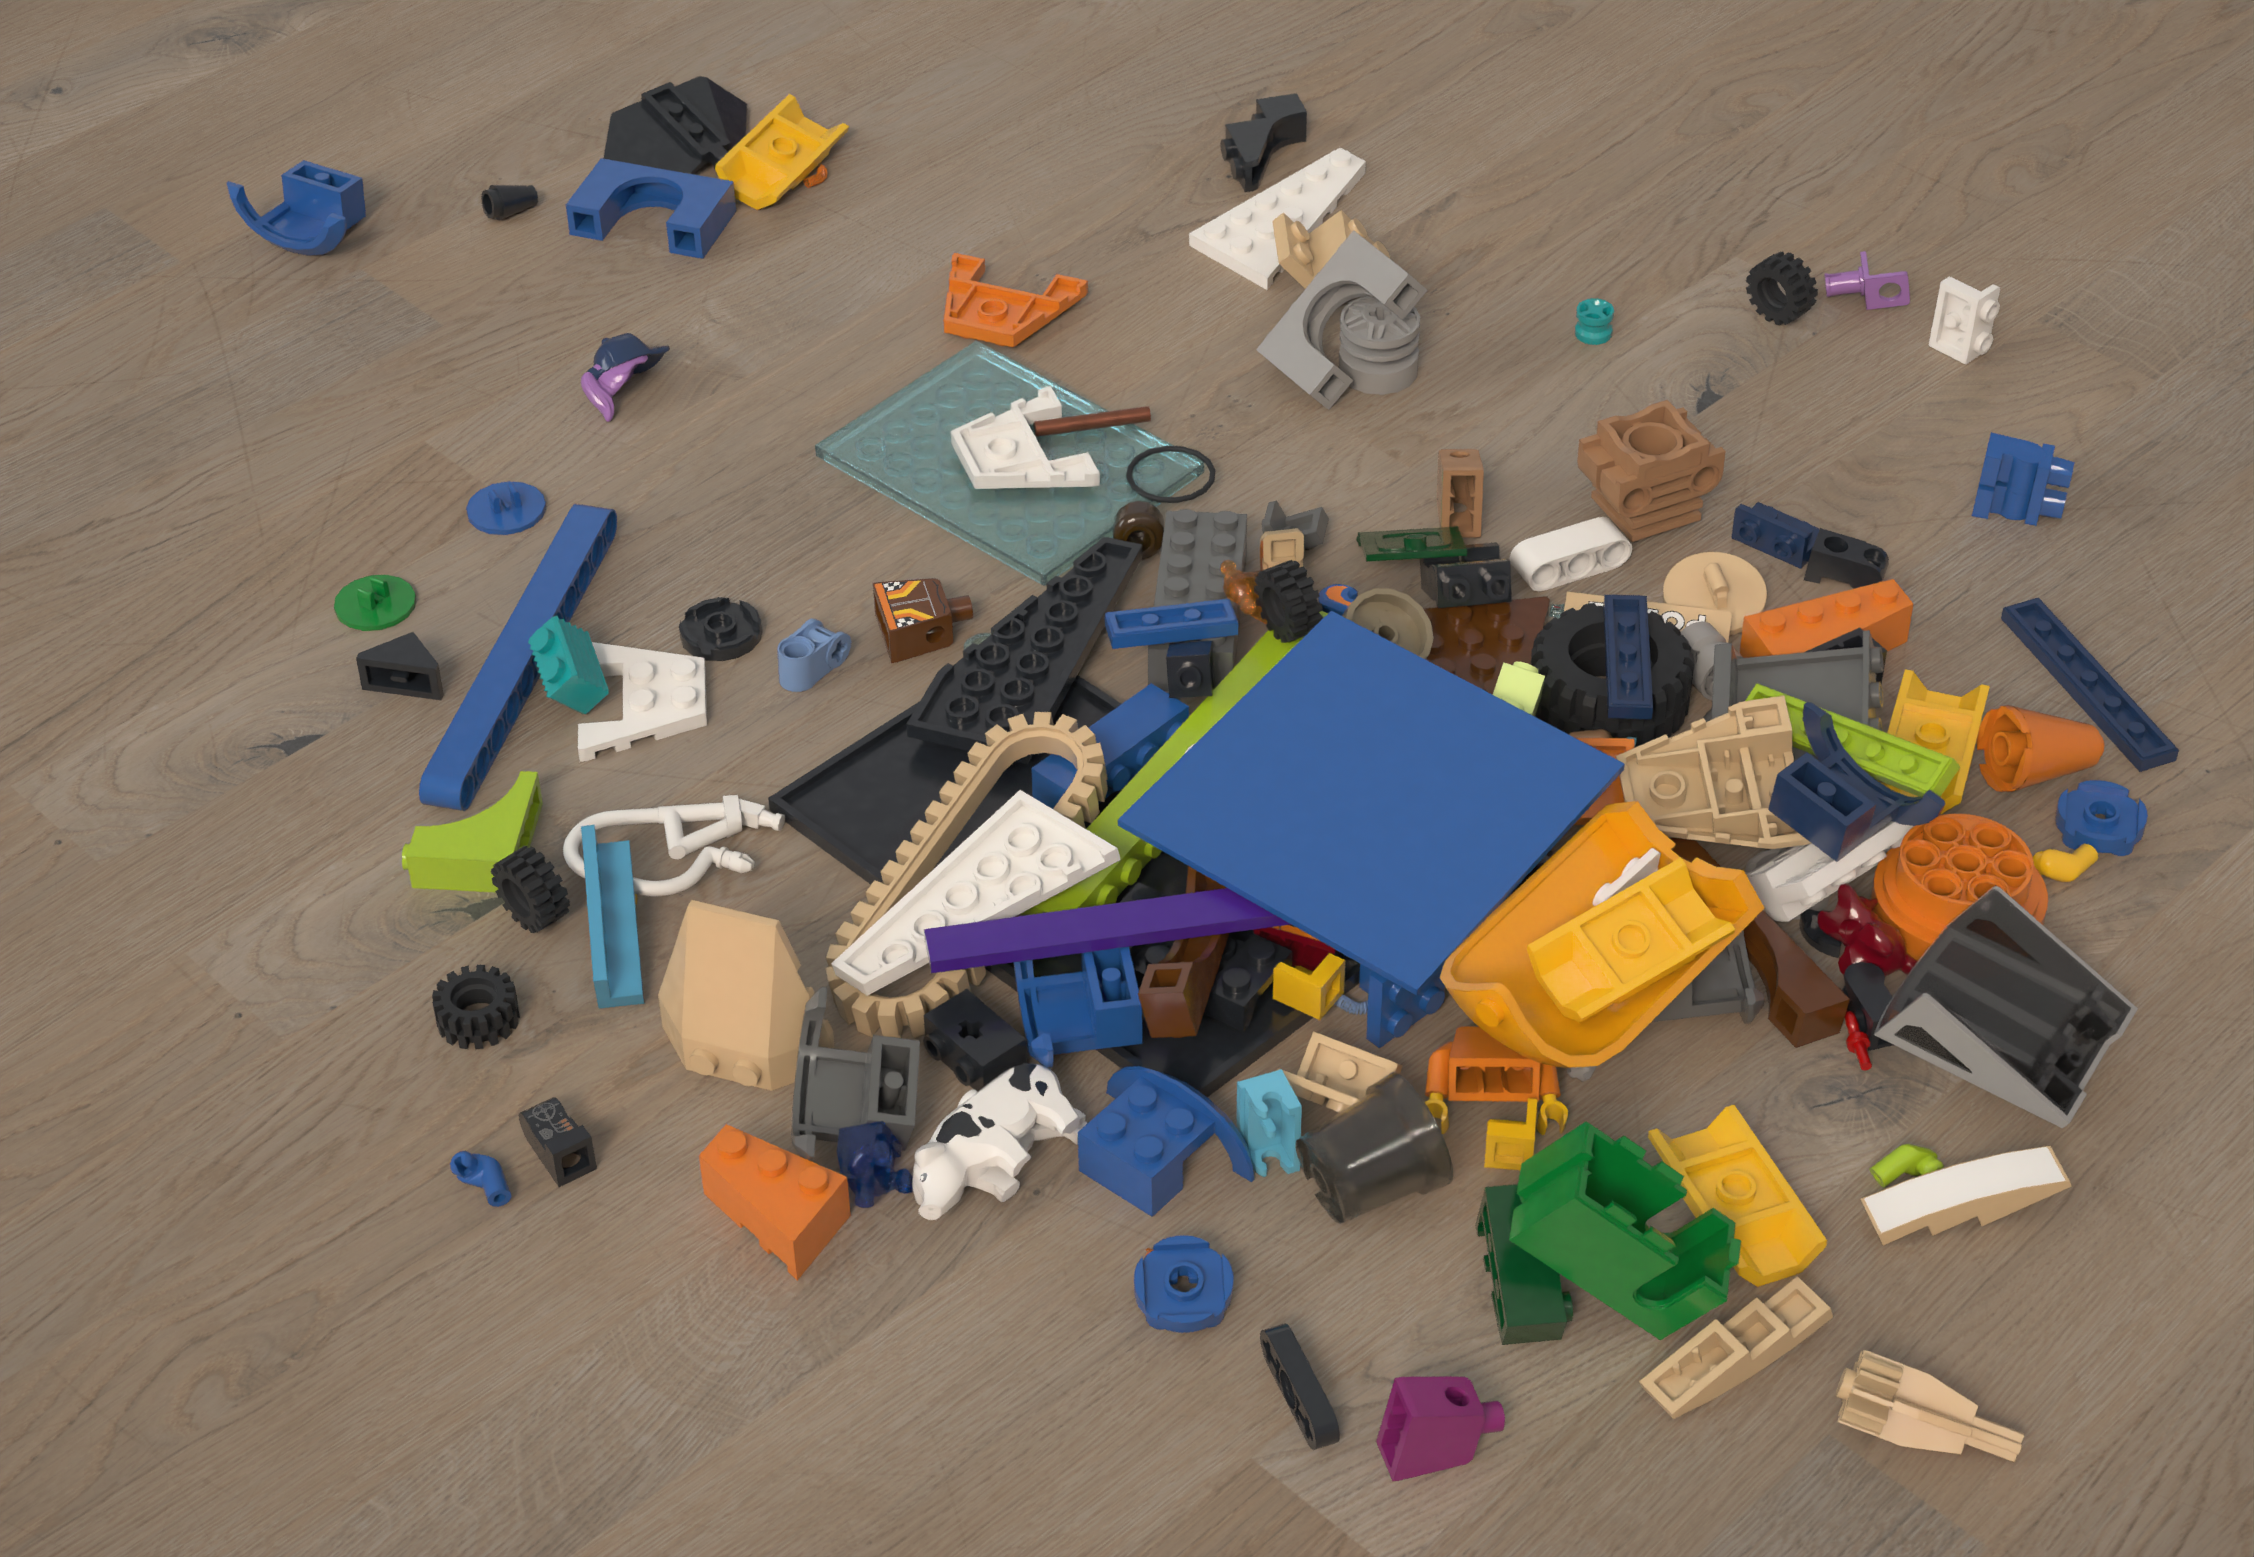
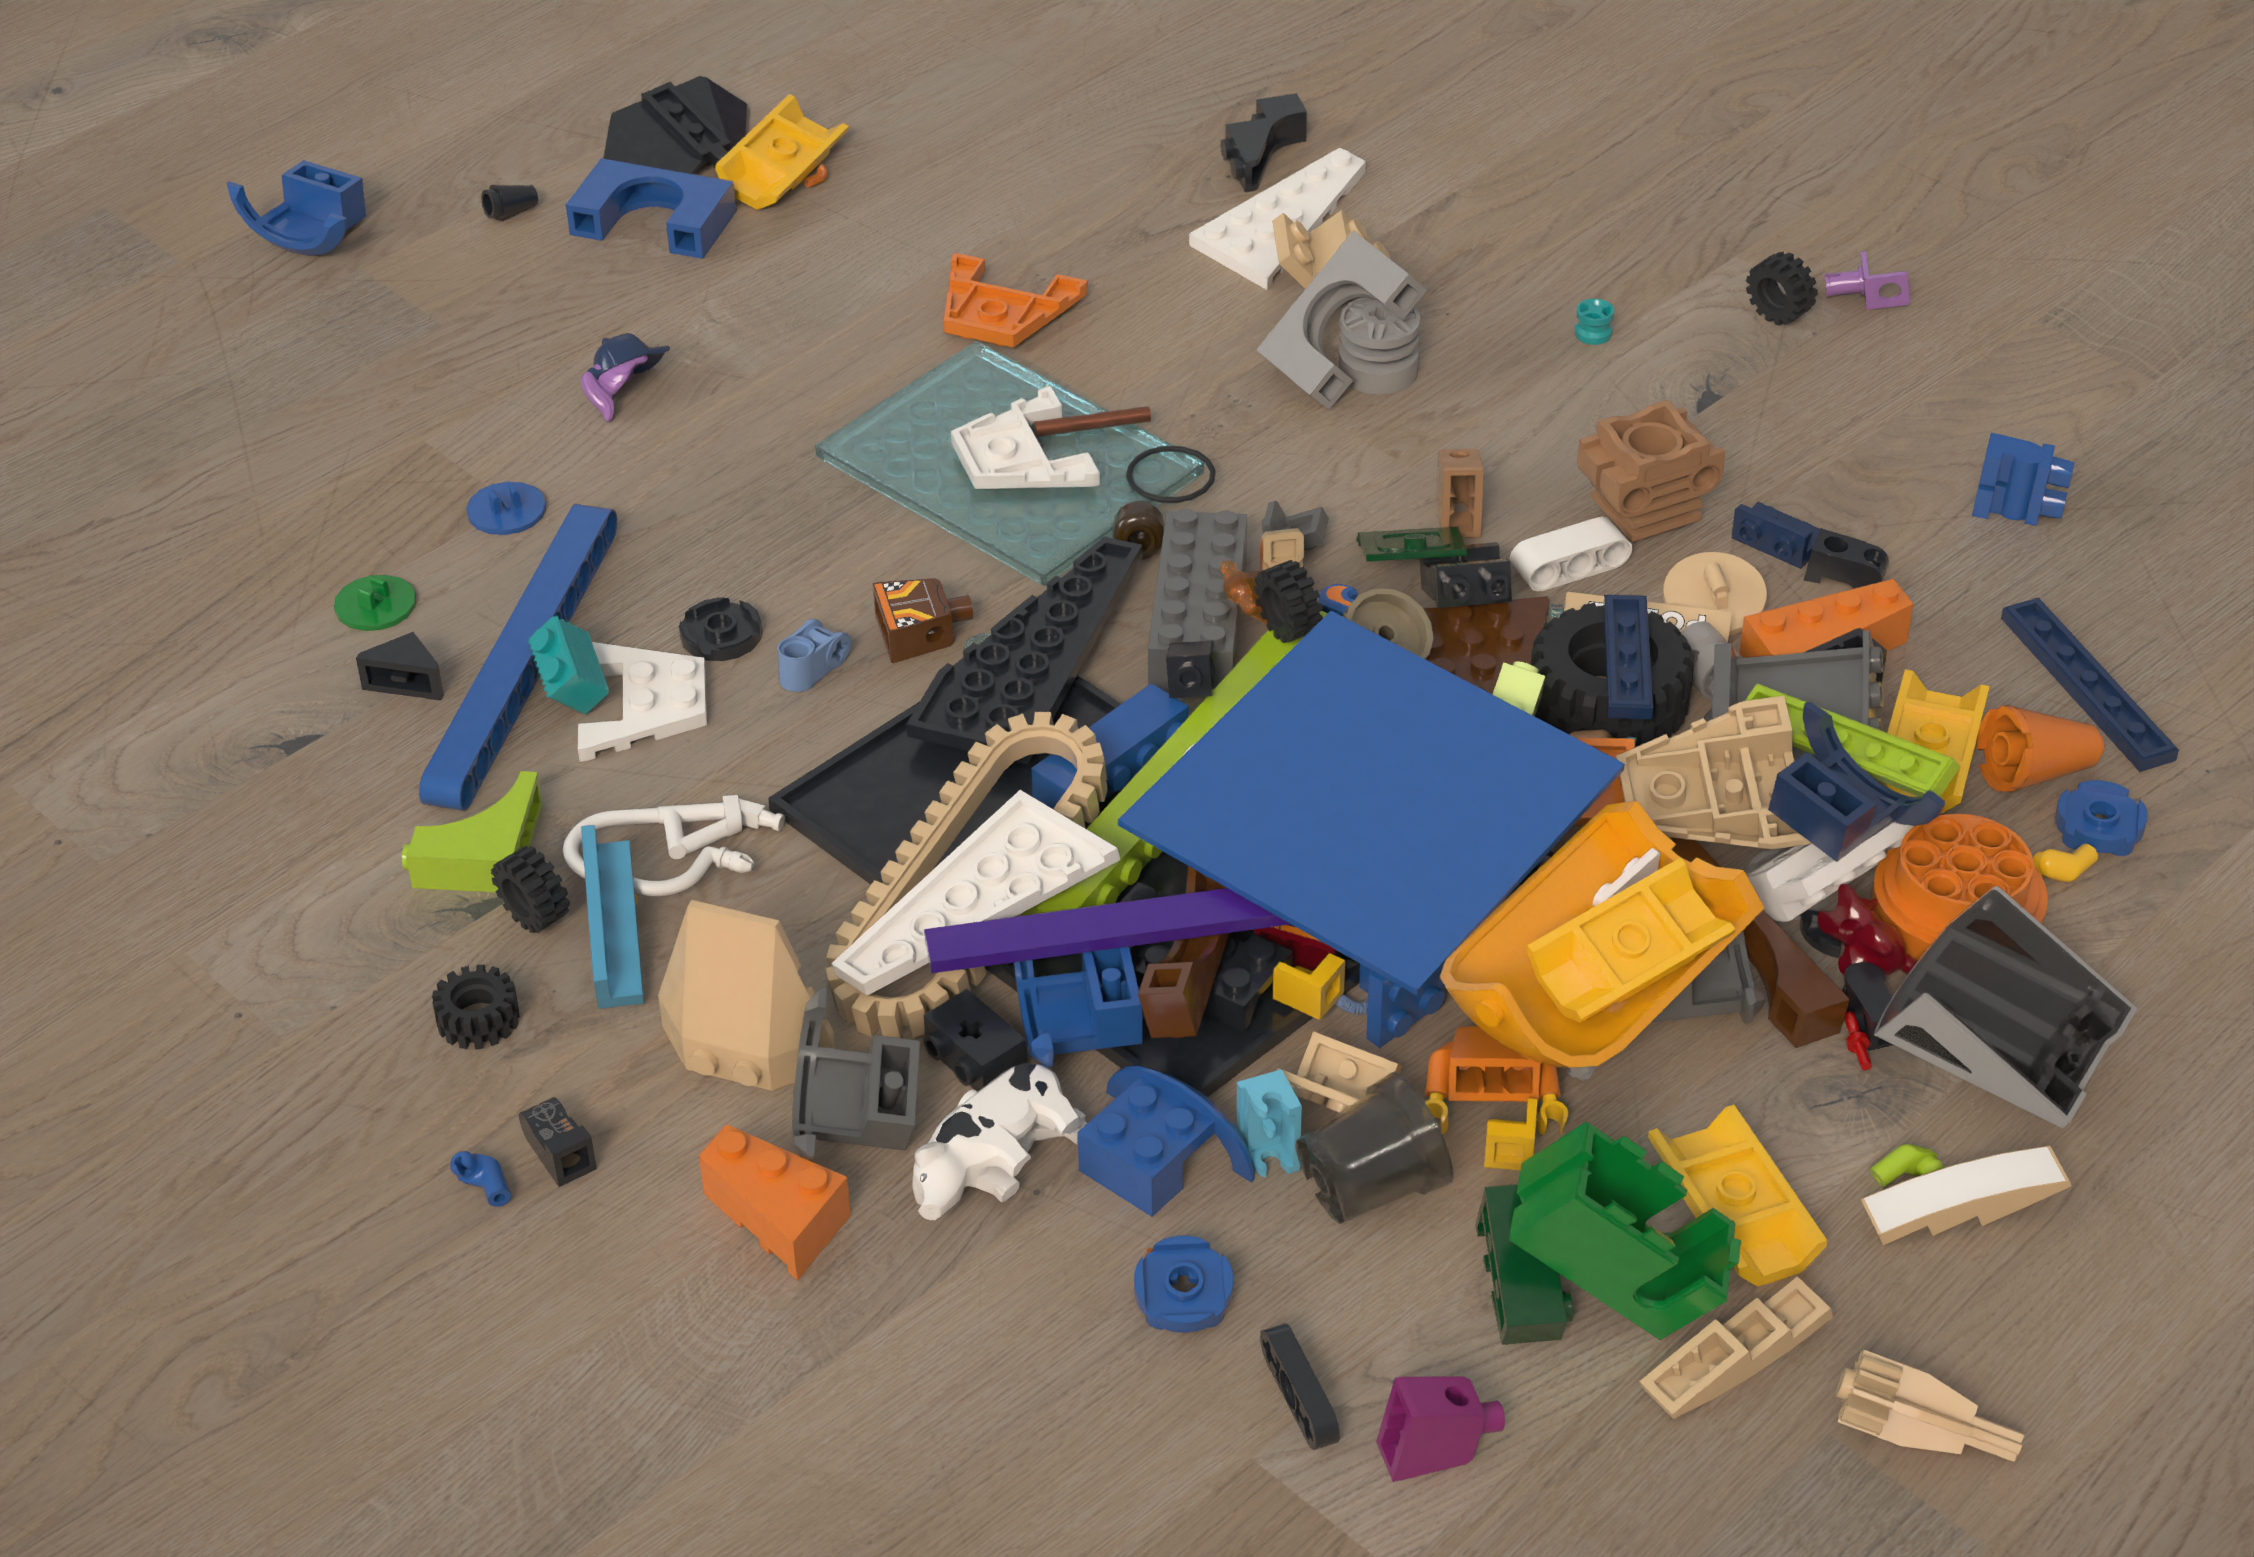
clear blue piece [837,1121,913,1208] -> none
blue tile [1105,599,1238,649] -> none
white bracket [1928,276,2000,365] -> none

